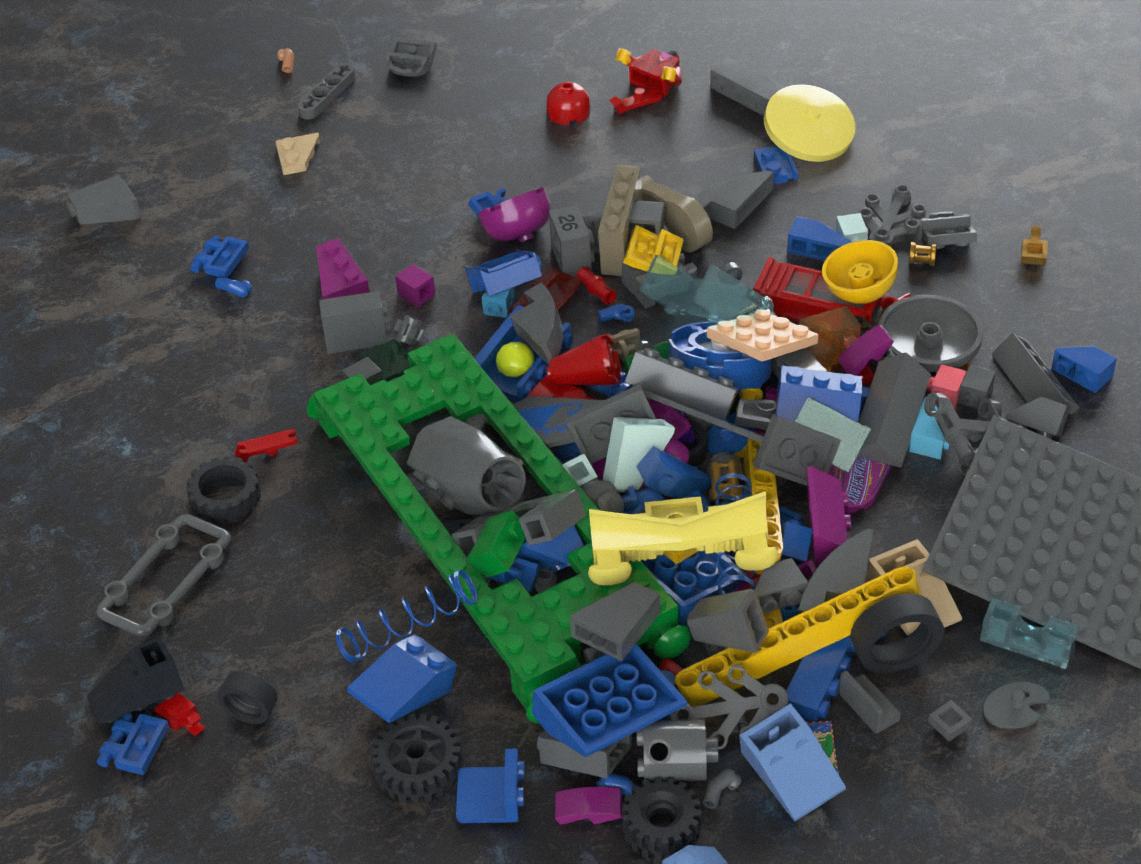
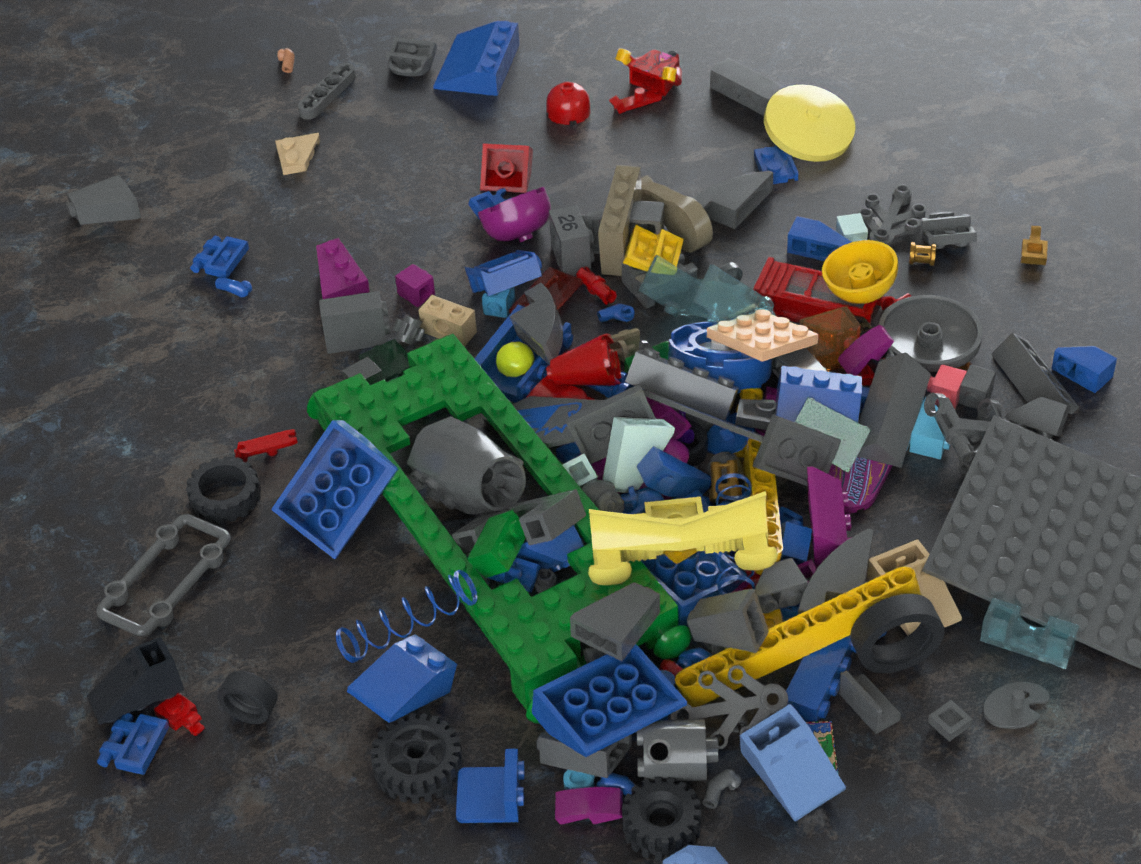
none -> blue slope [271,420,398,559]
none -> tan brick [419,295,477,347]
none -> blue slope [434,21,520,96]
none -> red slope [480,144,533,193]
none -> medium azure tile [563,770,594,790]
none -> blue arm [677,648,713,669]

